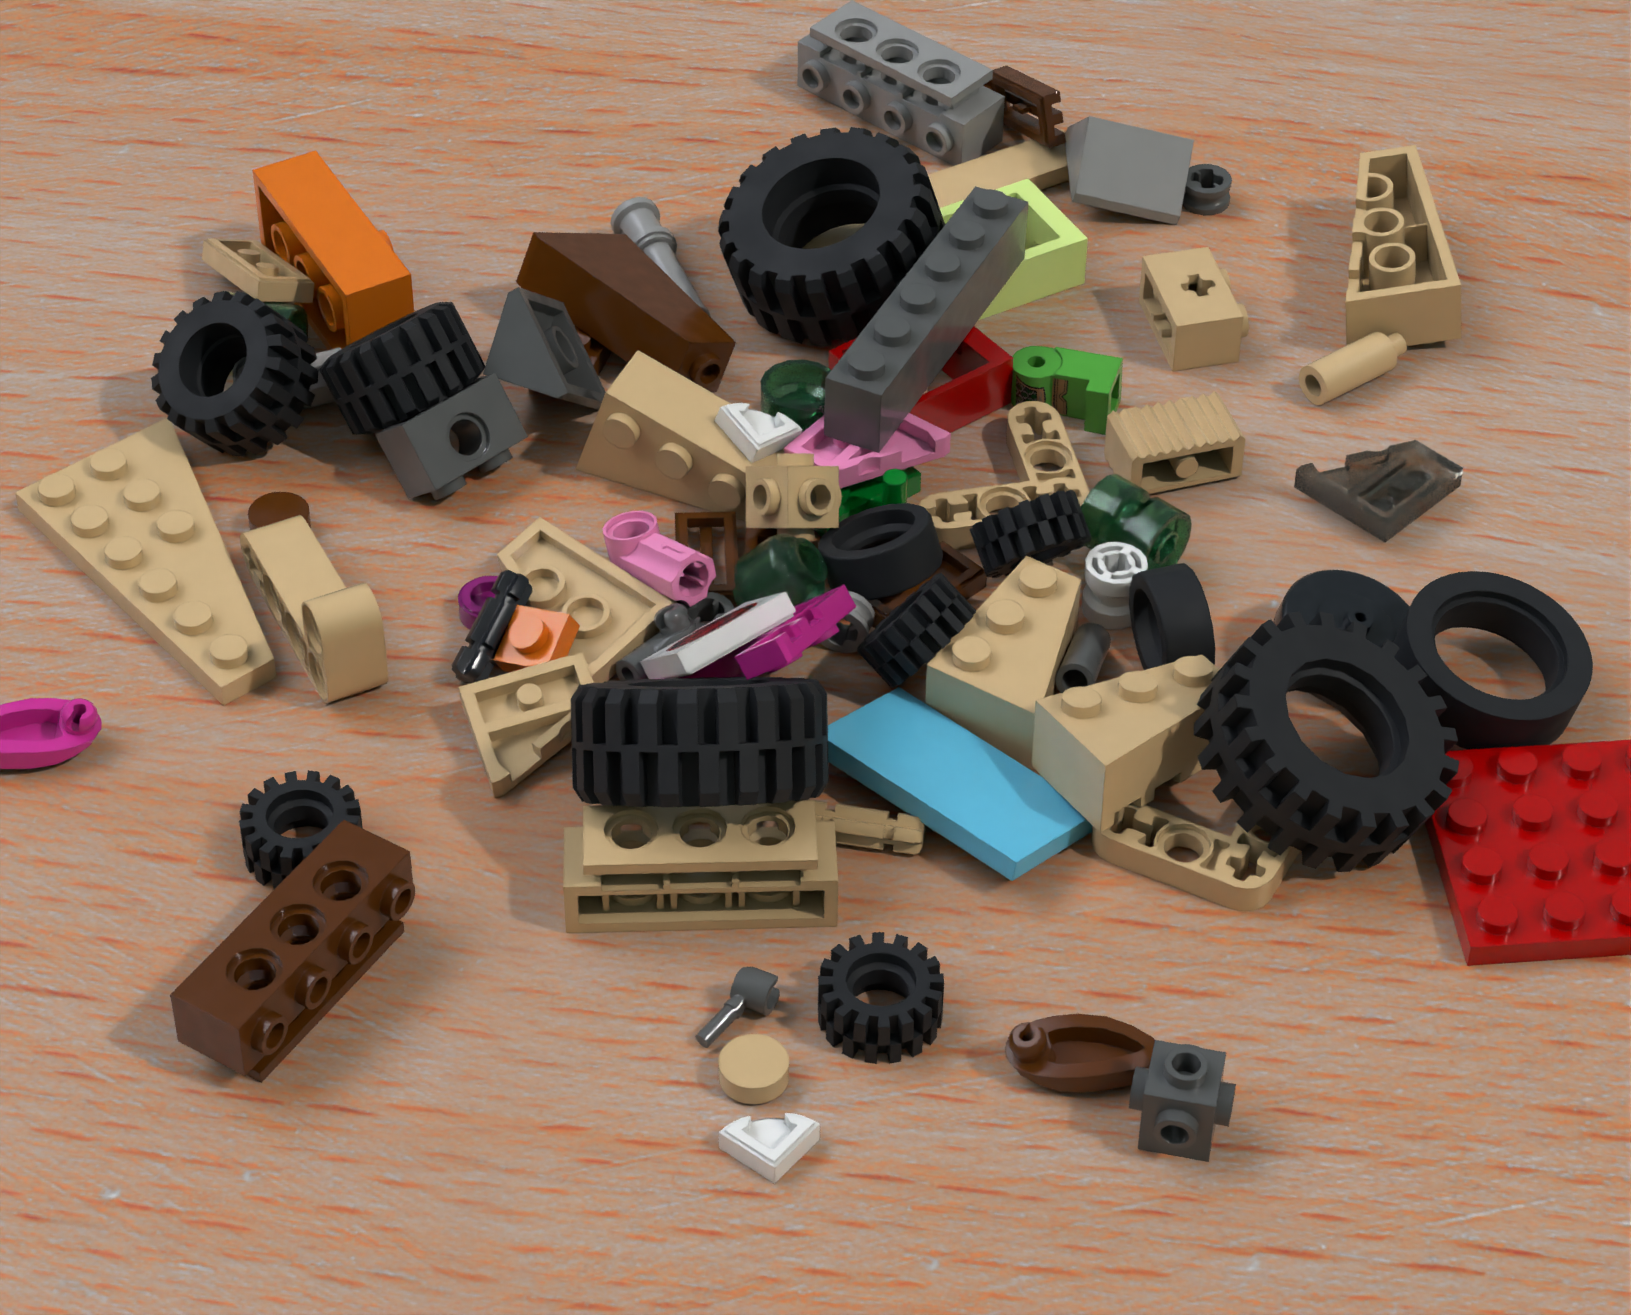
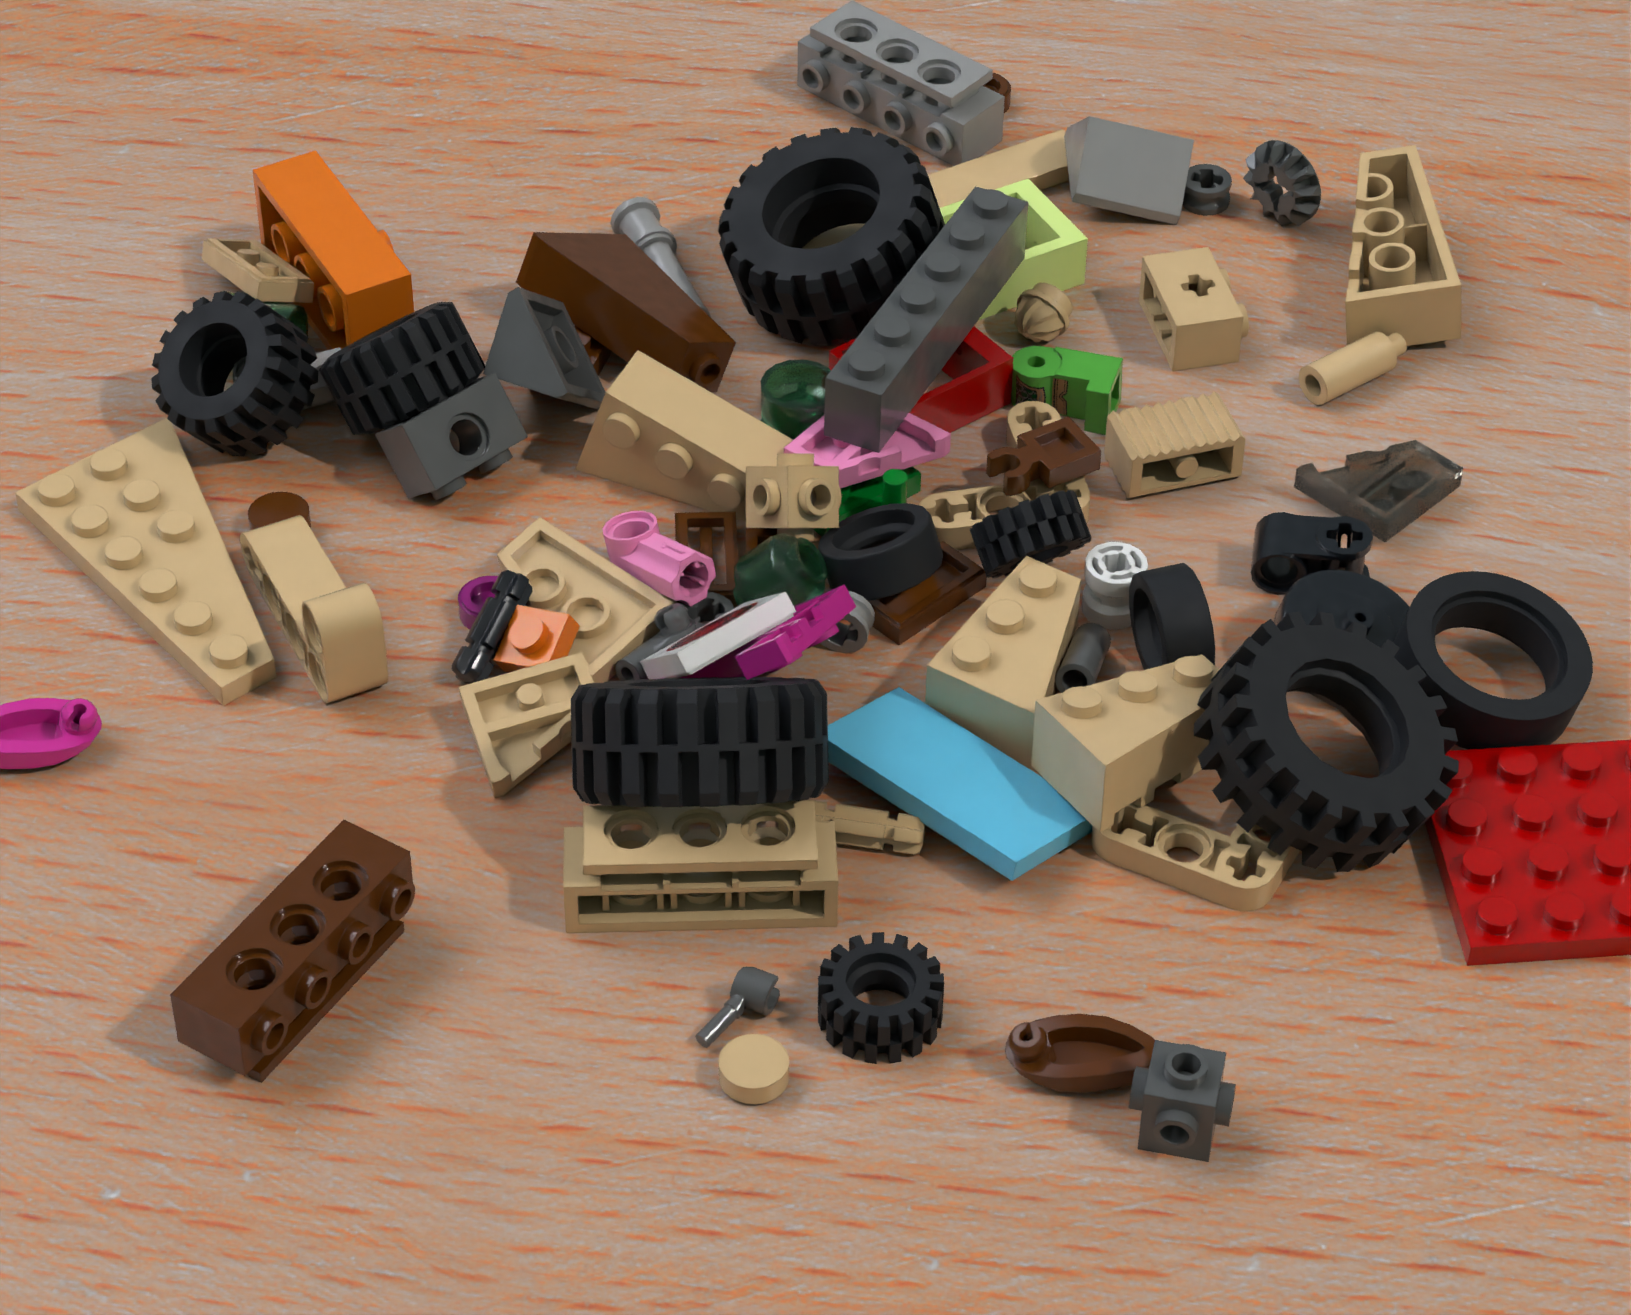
black tyre [239,770,363,890] -> none
white tile [714,403,803,463] -> none
white tile [719,1113,820,1184] -> none
black tyre [857,573,976,688] -> none
reddish brown tile [991,66,1066,148] -> none
clear green wheel [1081,474,1192,570] -> none
none -> reddish brown plate [986,416,1102,496]
none -> tan plate [1014,283,1073,343]
none -> dark grey gear [1243,140,1321,226]
none -> black piece [1251,512,1373,595]

